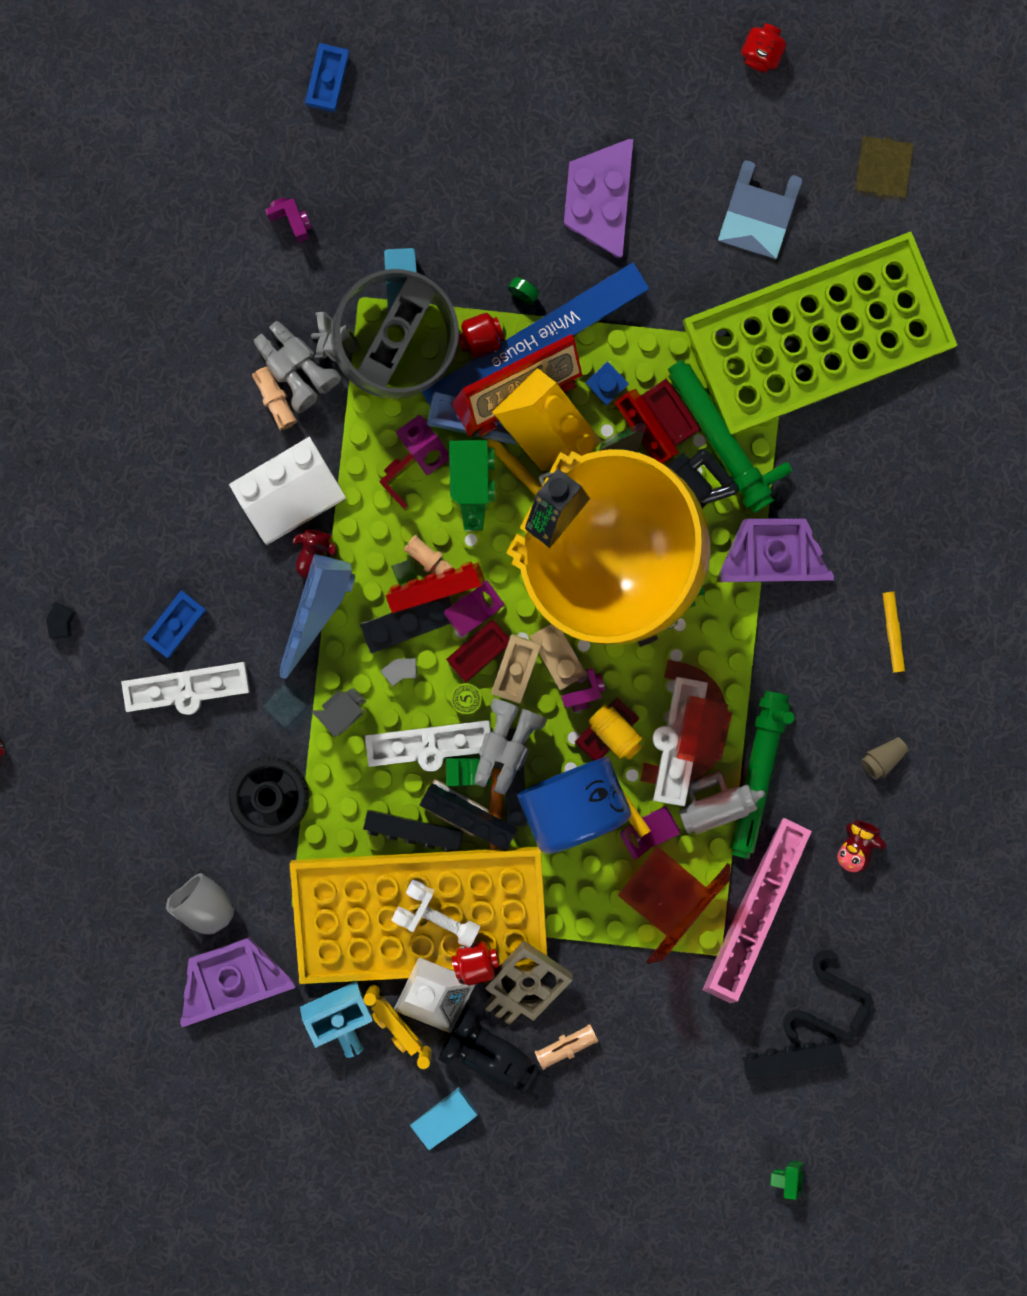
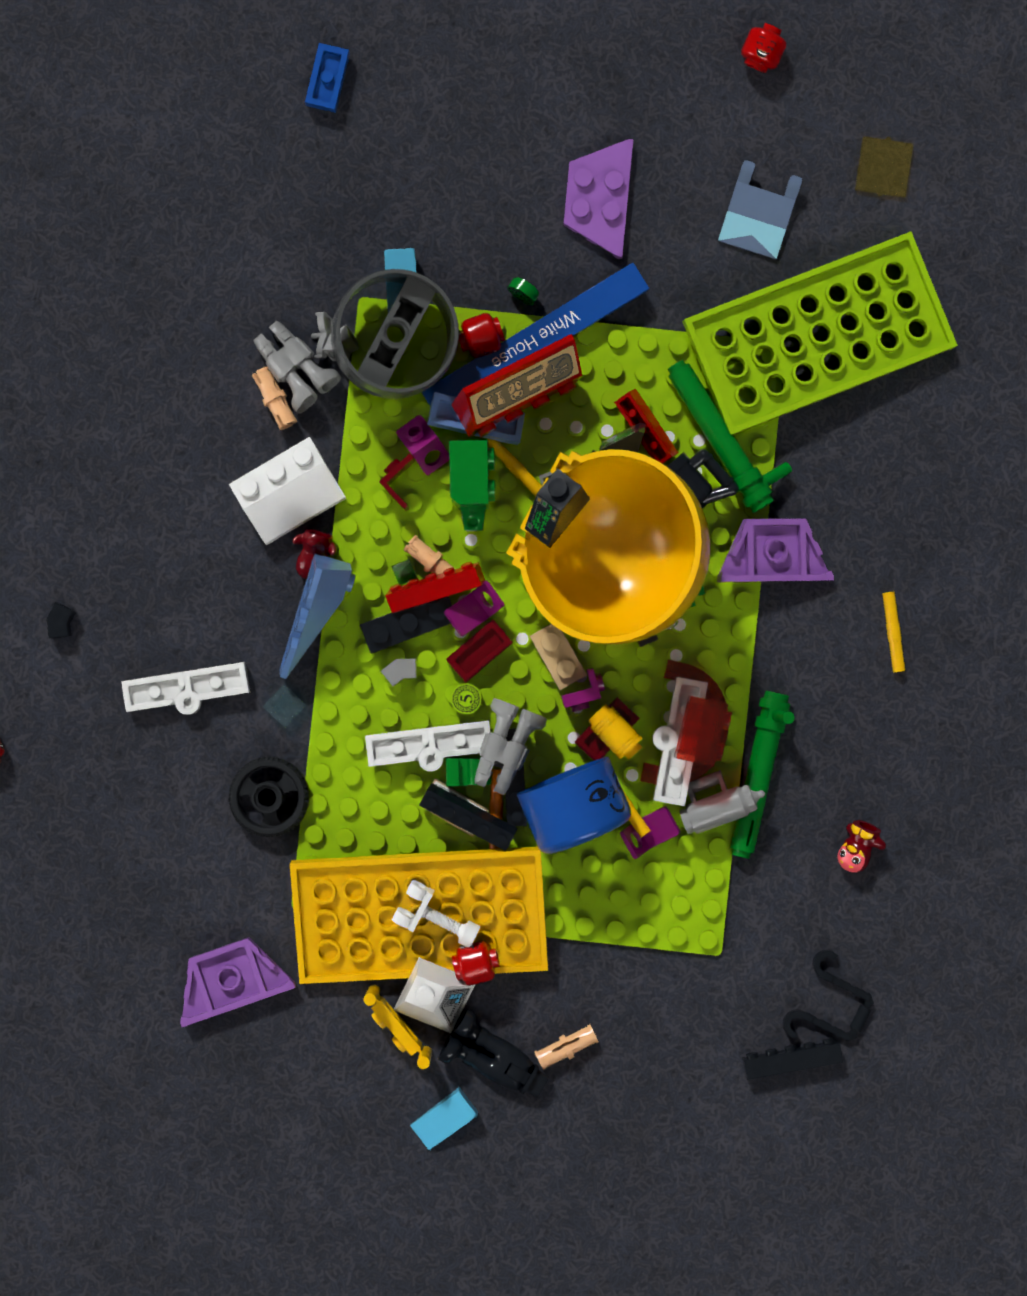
blue plate [143,590,207,658] -> none
light grey piece [166,873,235,934] -> none
magenta bracket [265,198,312,243] -> none
medium azure brick [300,981,373,1058] -> none
dark grey window [311,688,367,737] -> none
black piece [363,809,463,852] -> none
dark tan piece [484,941,573,1025] -> none
tan plate [491,634,541,704] -> none
yellow slope [492,368,602,471] -> none
blue plate [585,361,629,407] -> none
clear red piece [618,847,730,964] -> none
dark red tile [641,378,701,448] -> none
bright pink slope [702,818,812,1003] -> none
green tile [770,1161,804,1200] -> none
dark tan cone [861,737,909,780] -> none

